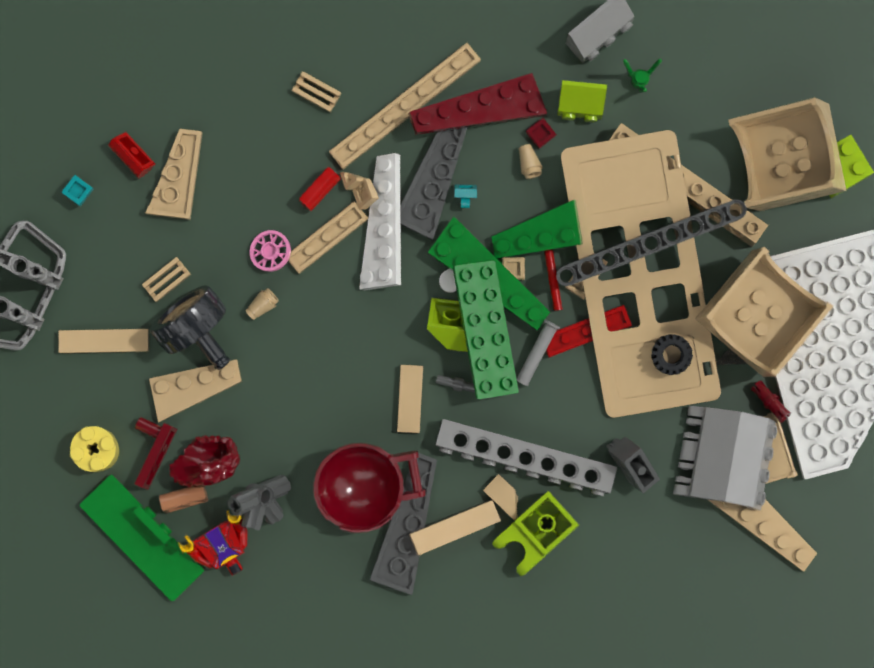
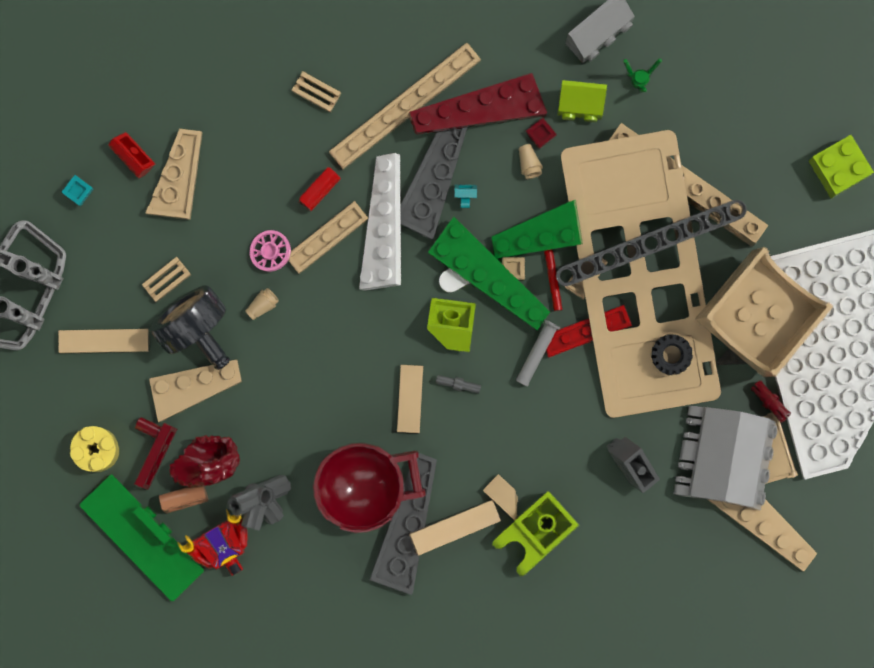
tan slope [340,172,379,210] -> none
light grey brick [436,419,617,497] -> none
green bracket [453,261,519,400] -> none
tan container [728,98,846,211] -> none

